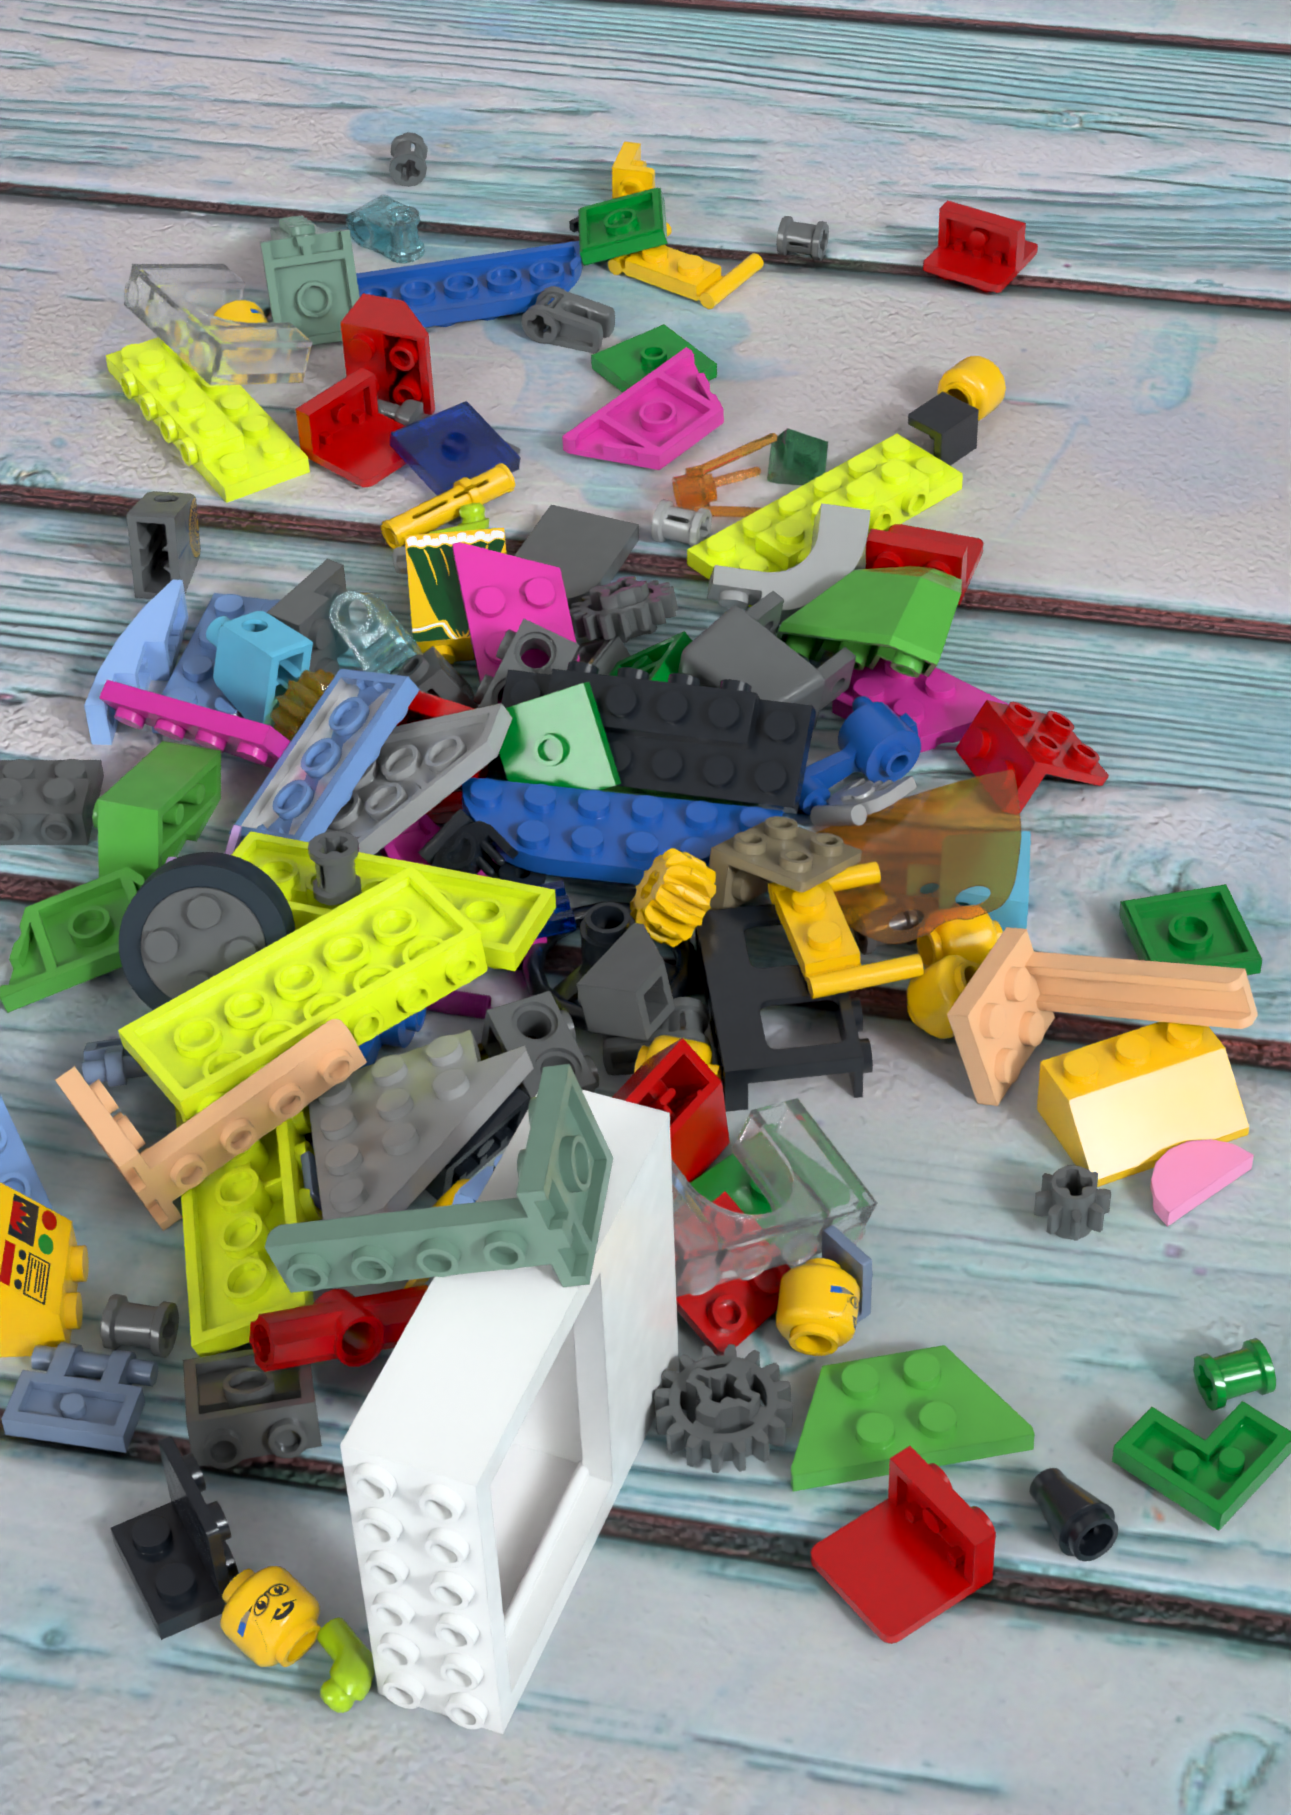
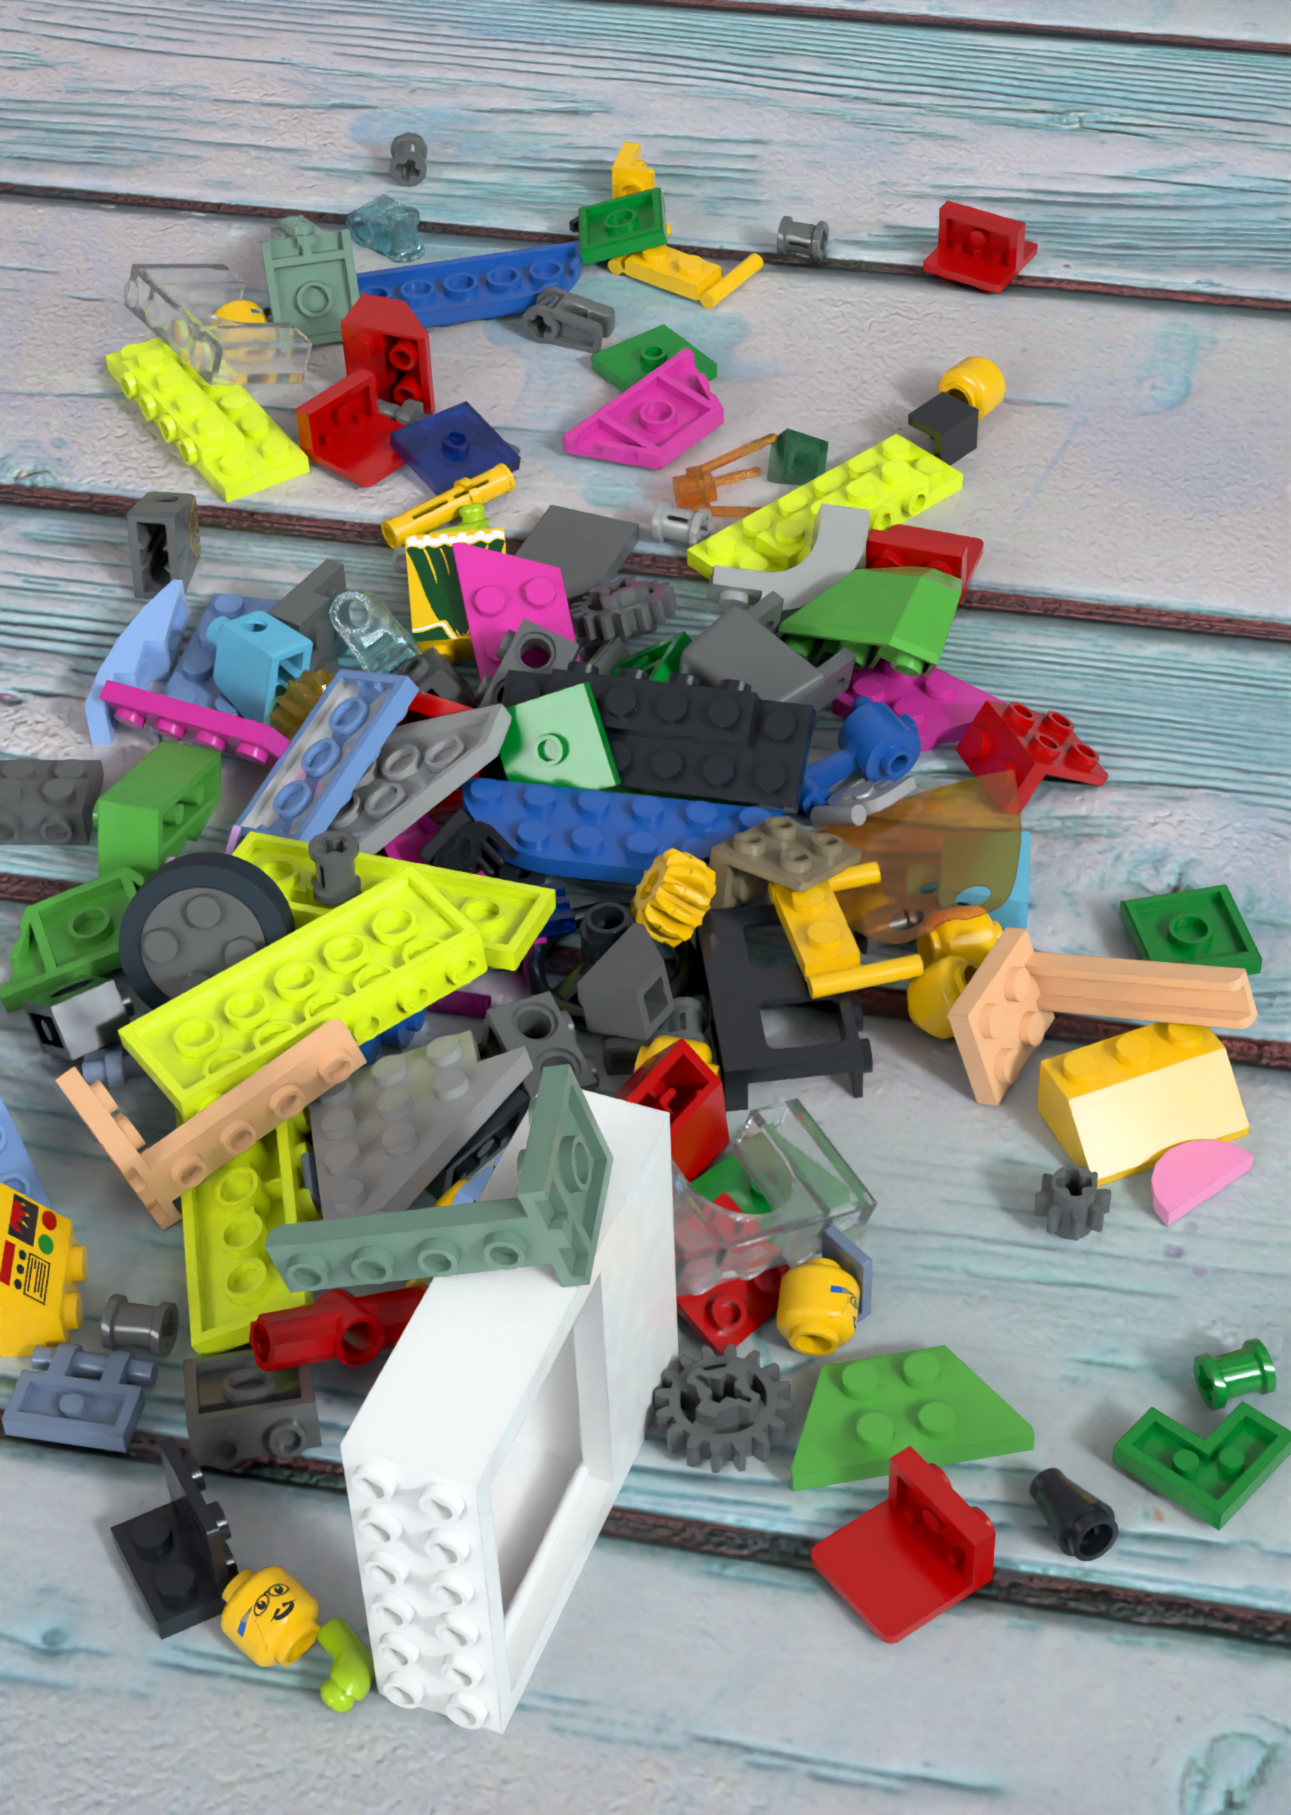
none -> brick [22,974,135,1060]

